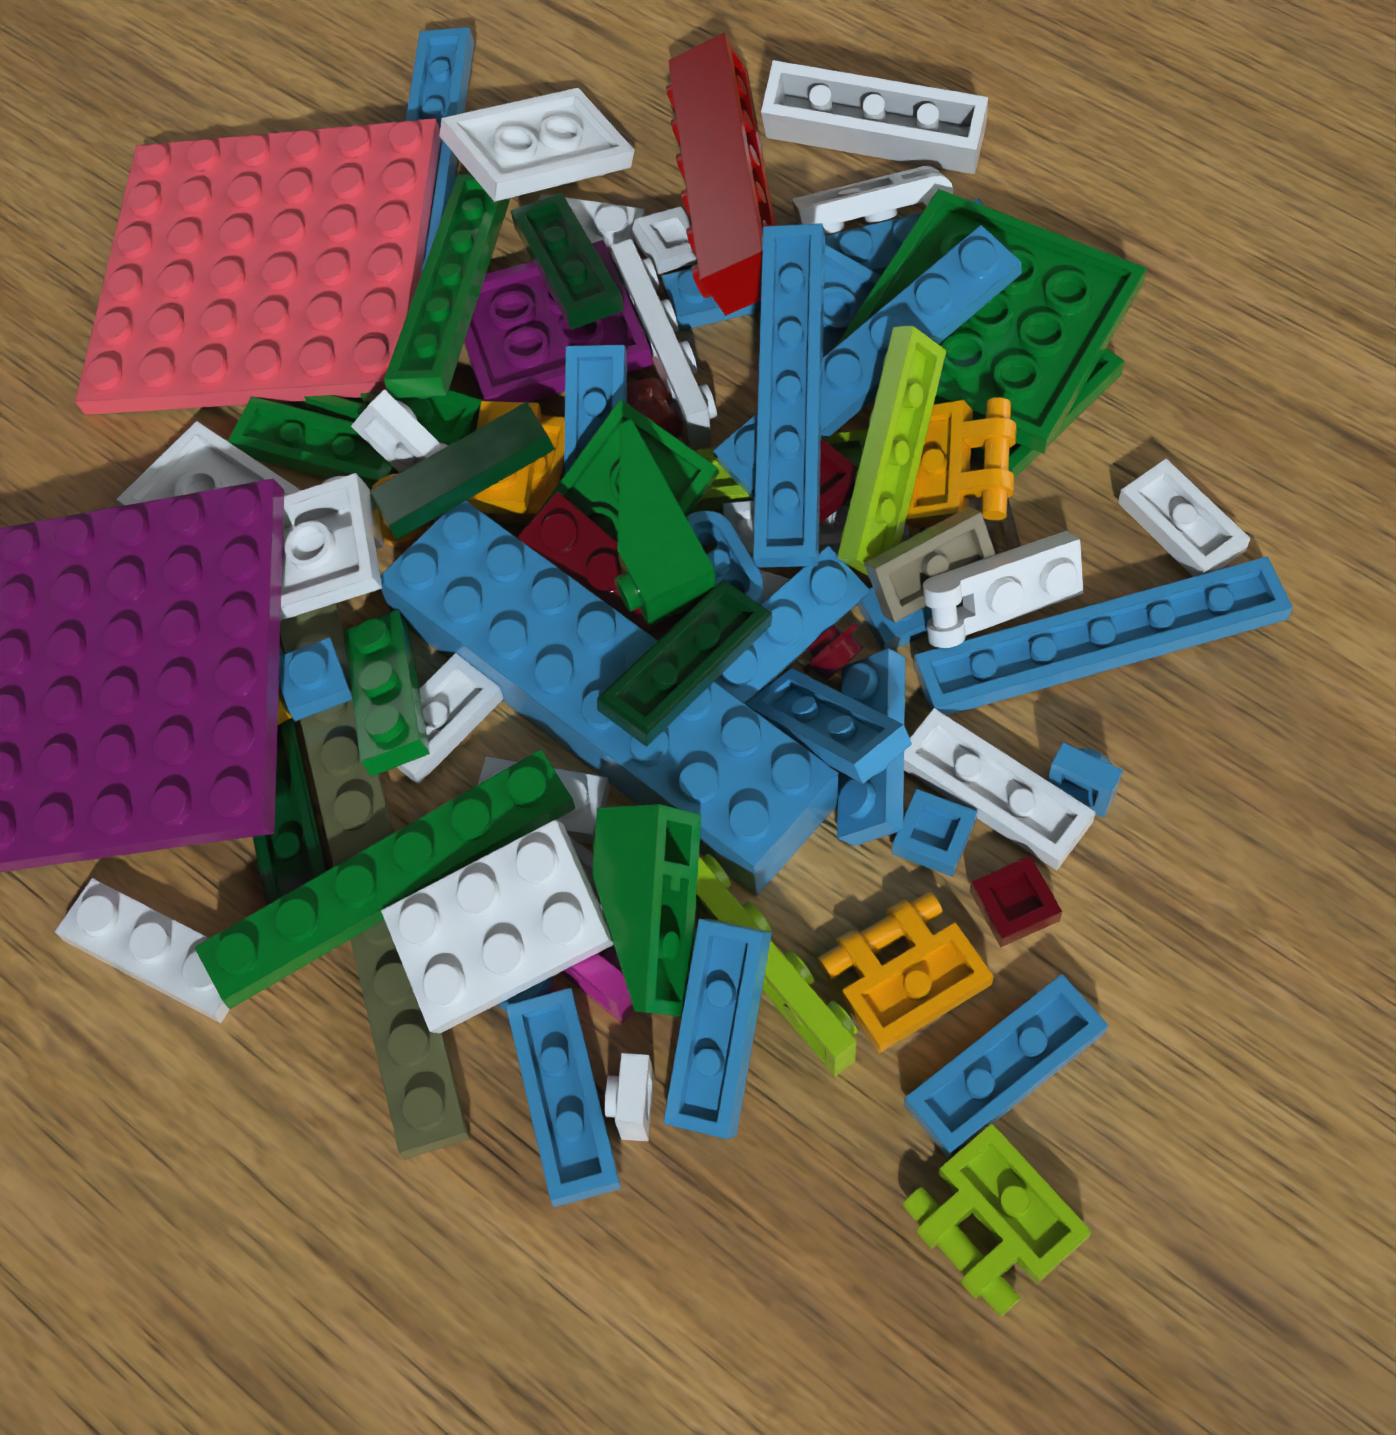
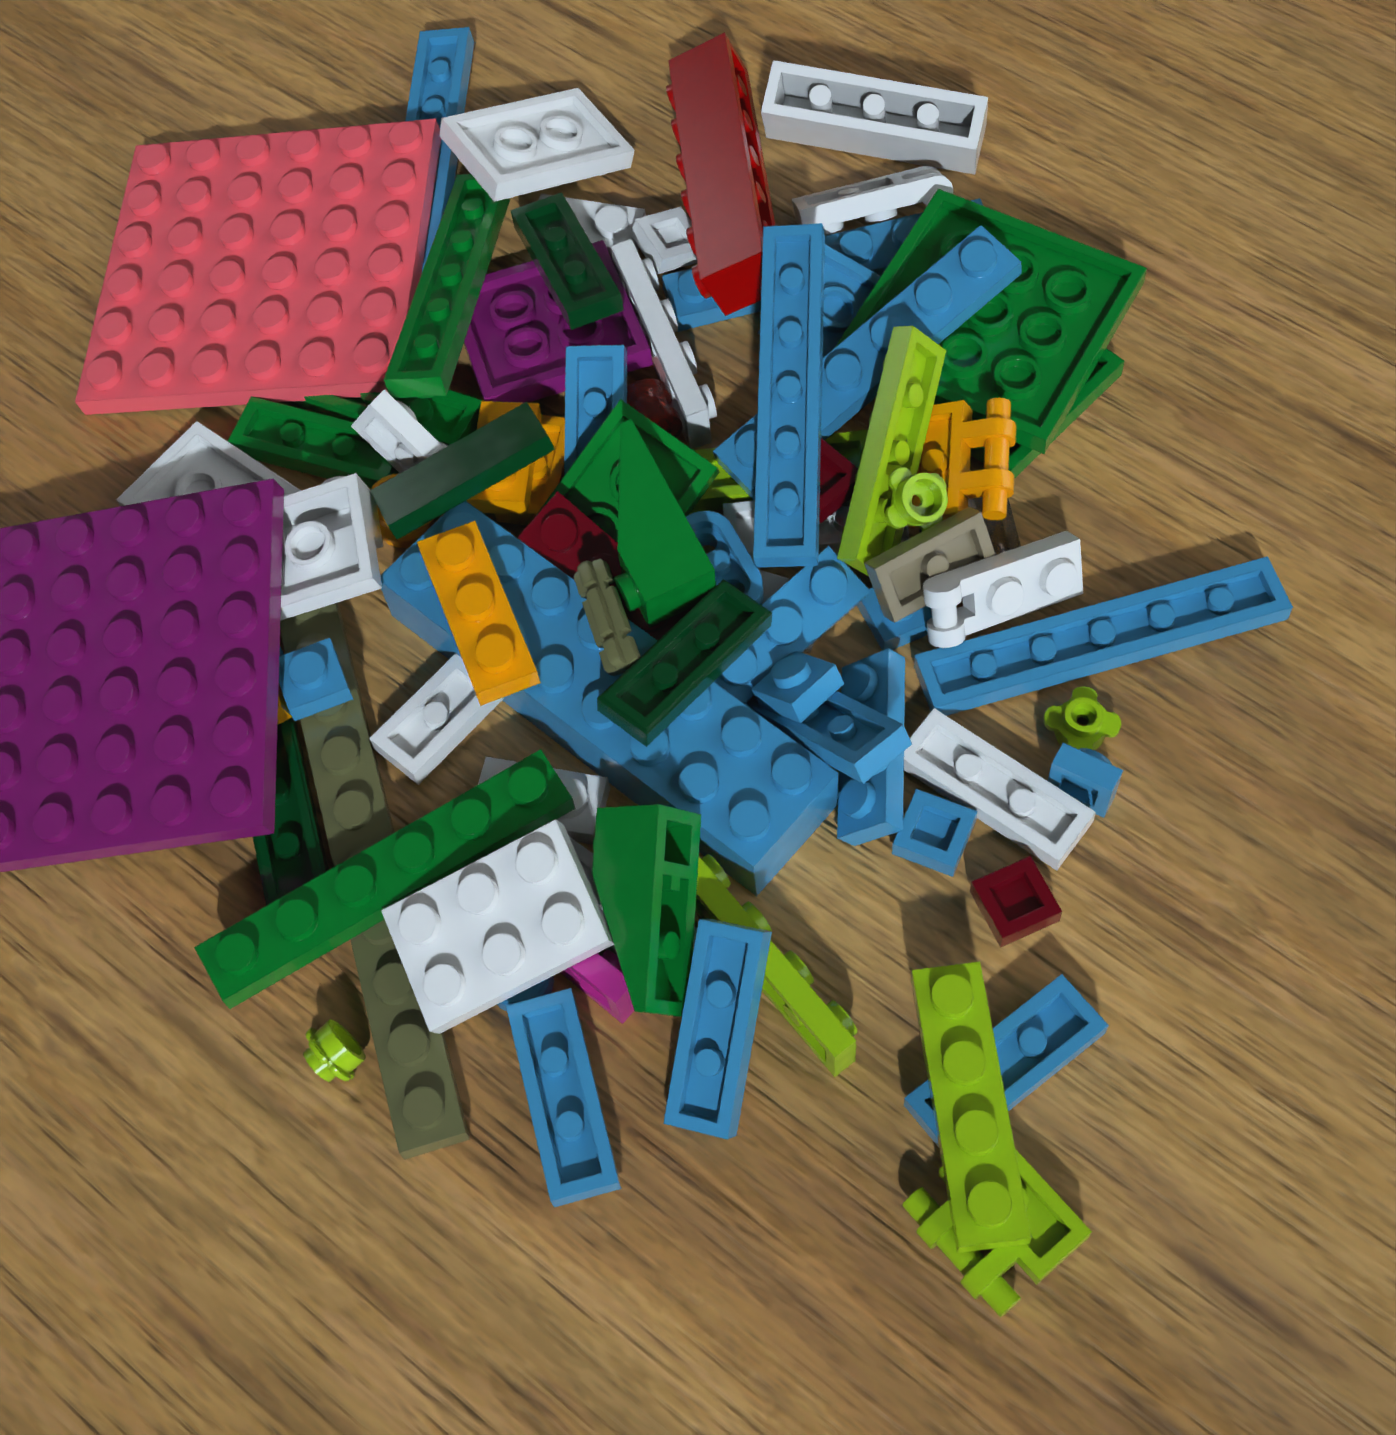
white plate [55,878,230,1023] -> none
green plate [344,609,430,777] -> none
white plate [605,1053,655,1141] -> none
dark red plate [803,622,864,680] -> none
light orange plate [817,891,994,1054] -> none
white plate [1118,459,1250,577] -> none
none -> lime plate [303,1019,366,1082]
none -> light orange plate [417,521,540,706]
none -> olive axle [574,559,641,676]
none -> dark azure plate [751,651,844,723]
none -> lime plate [885,467,948,532]
none -> lime plate [911,961,1032,1253]
none -> lime plate [1044,686,1121,750]

